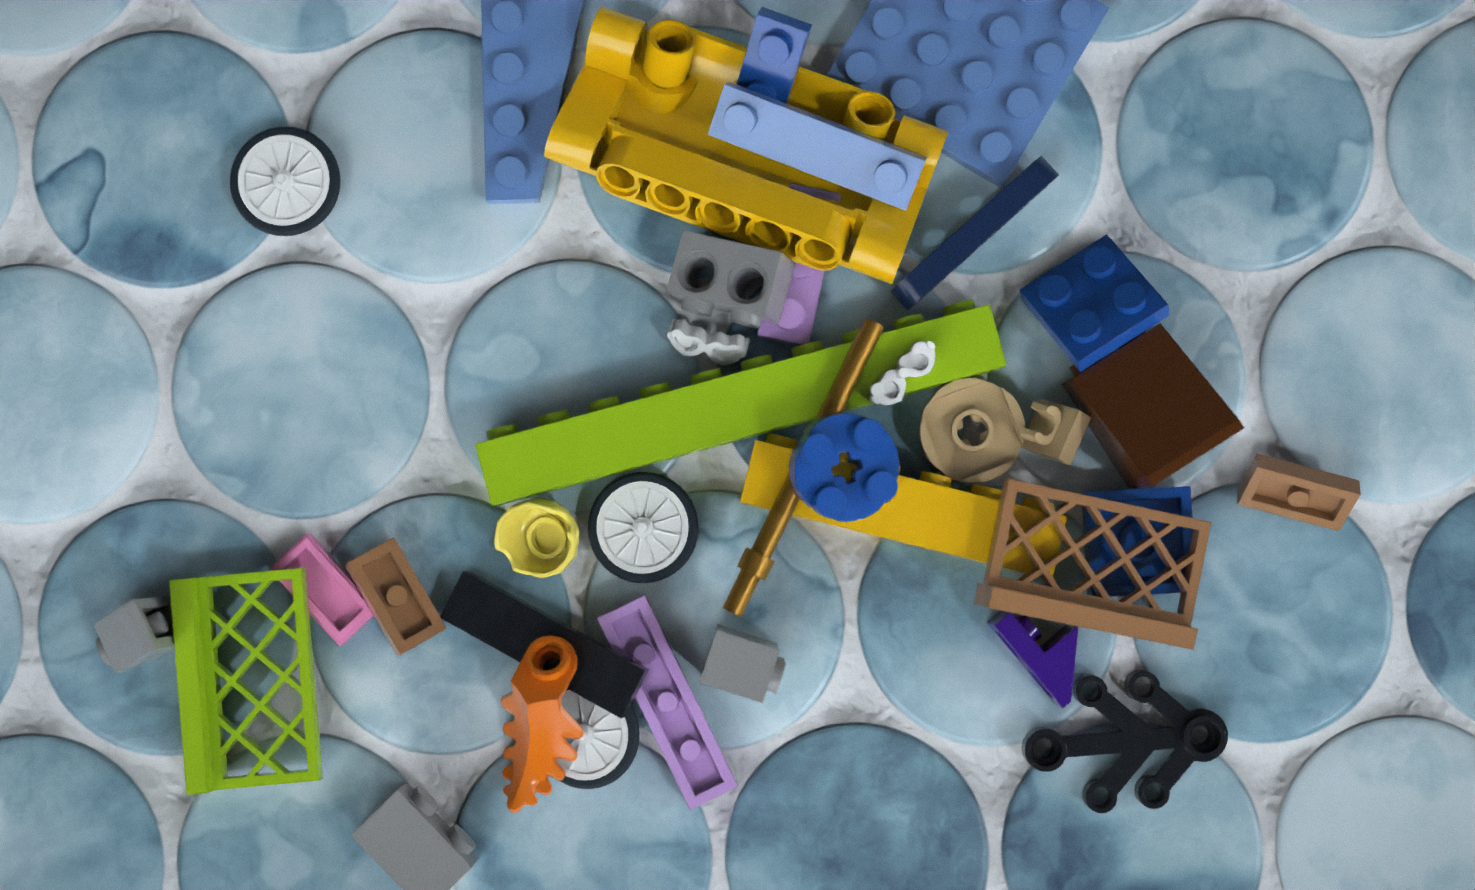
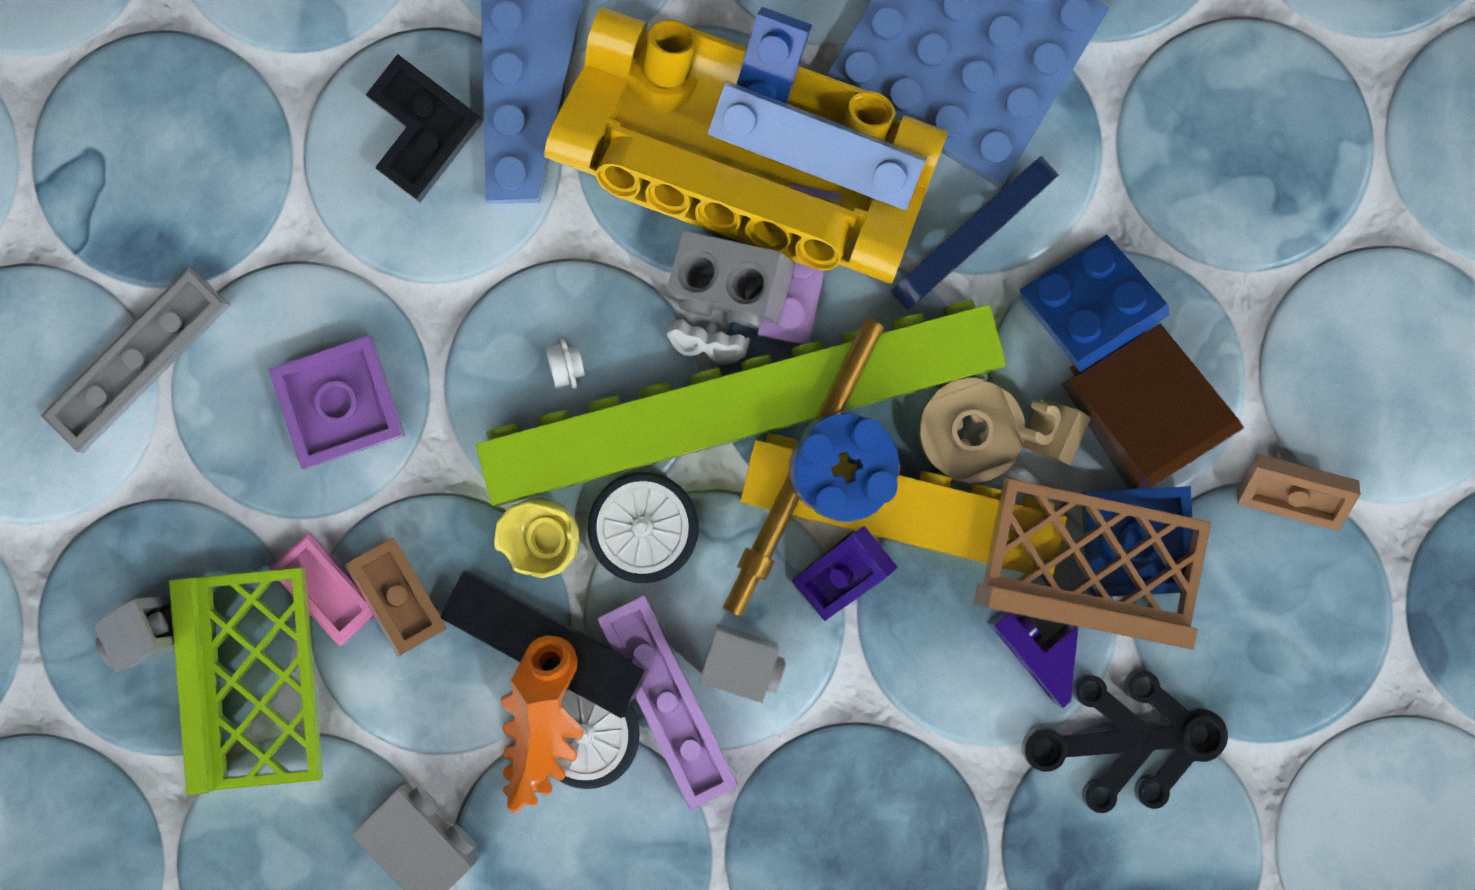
white wheel [230,127,340,236] -> none
white piece [868,341,936,405] -> none
none -> light grey tile [41,267,231,453]
none -> medium lavender plate [269,335,406,469]
none -> black plate [366,54,483,203]
none -> white plate [545,338,585,389]
none -> dark purple slope [792,525,898,621]

